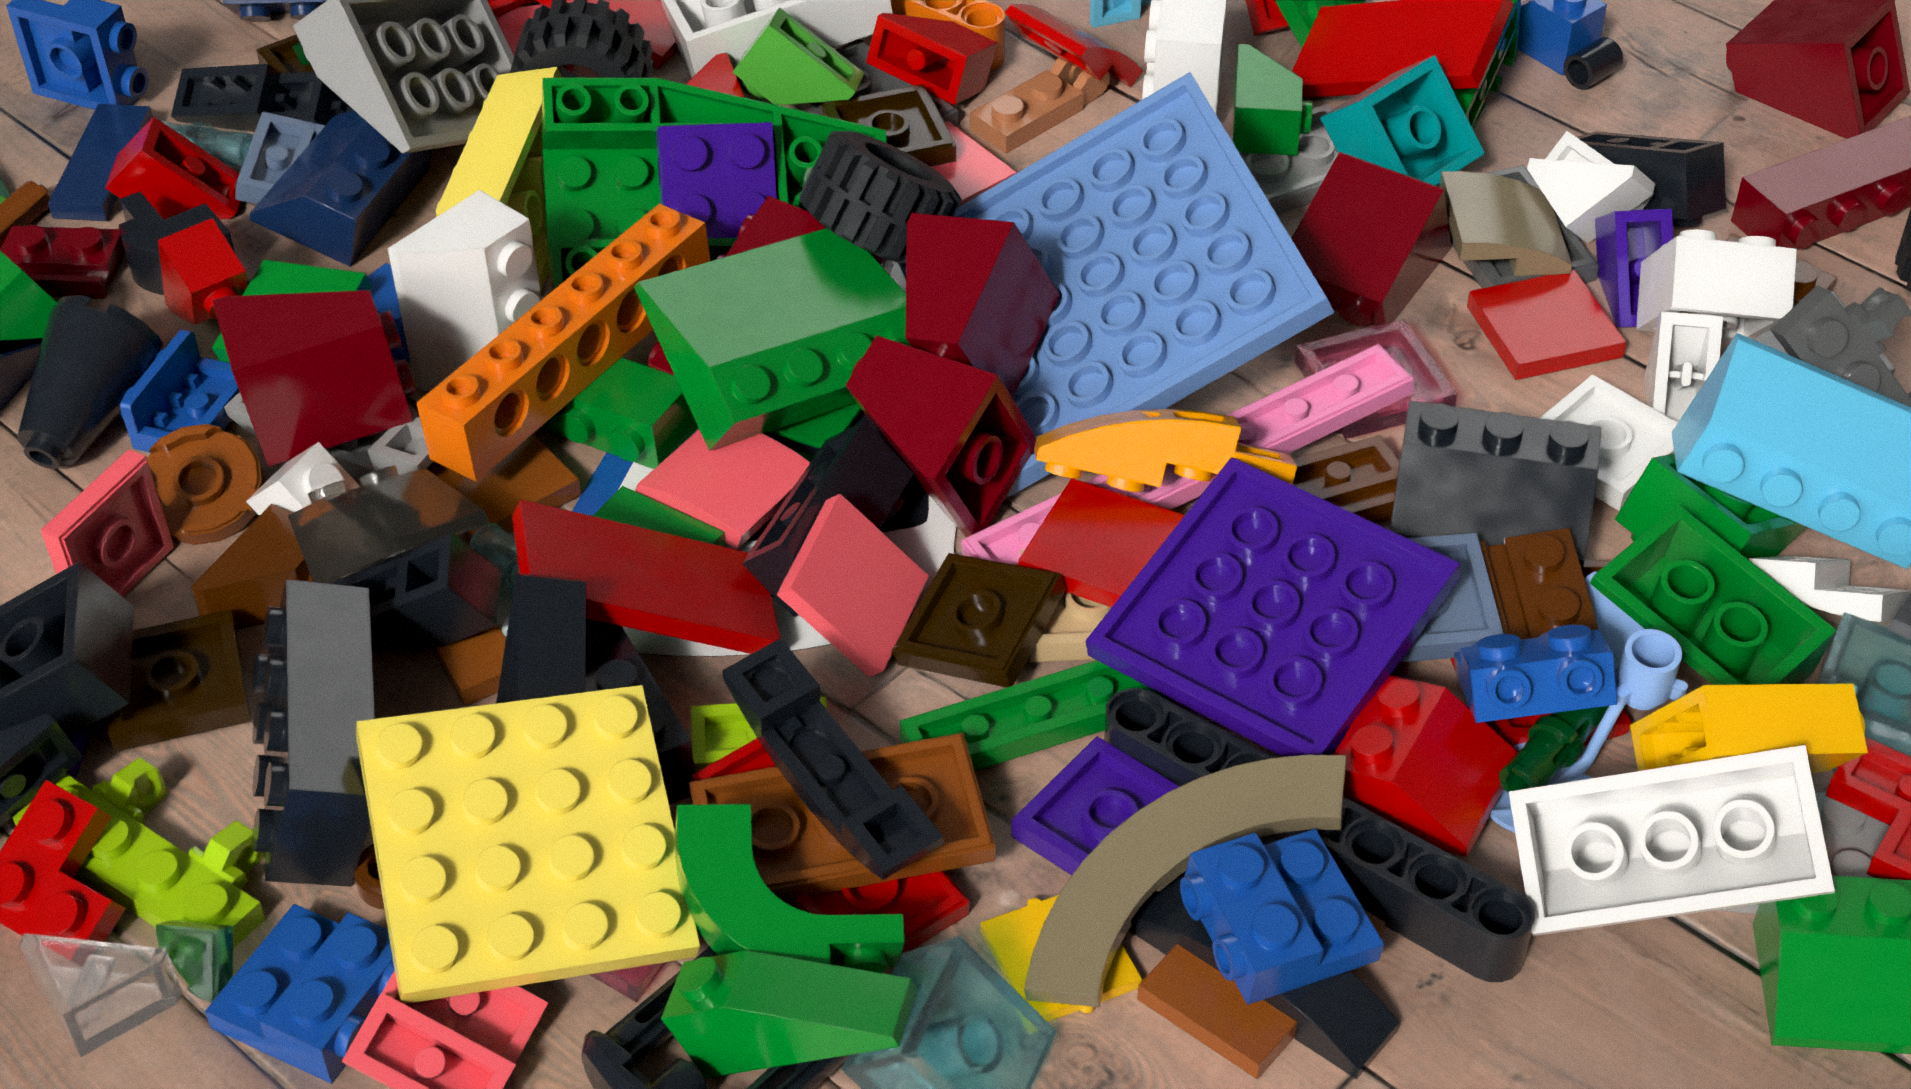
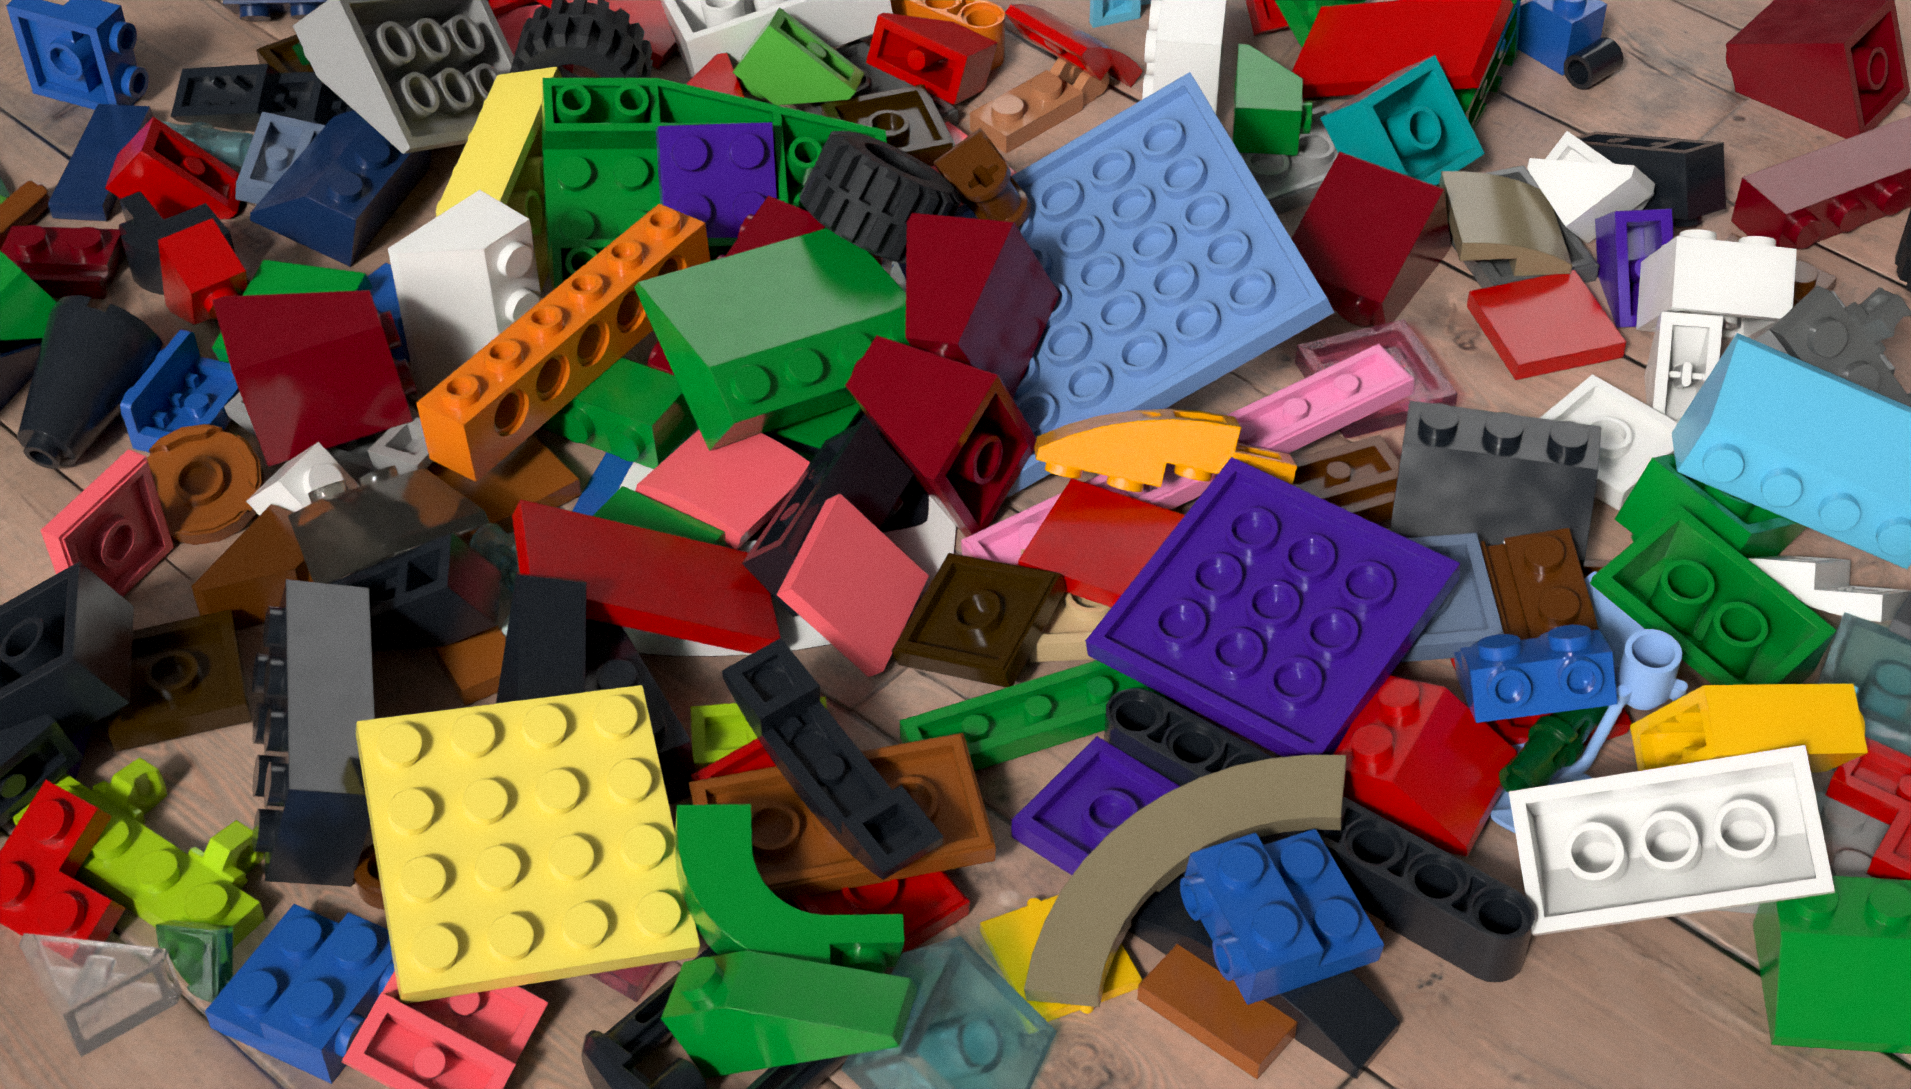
none -> reddish brown piece [933,128,1031,227]

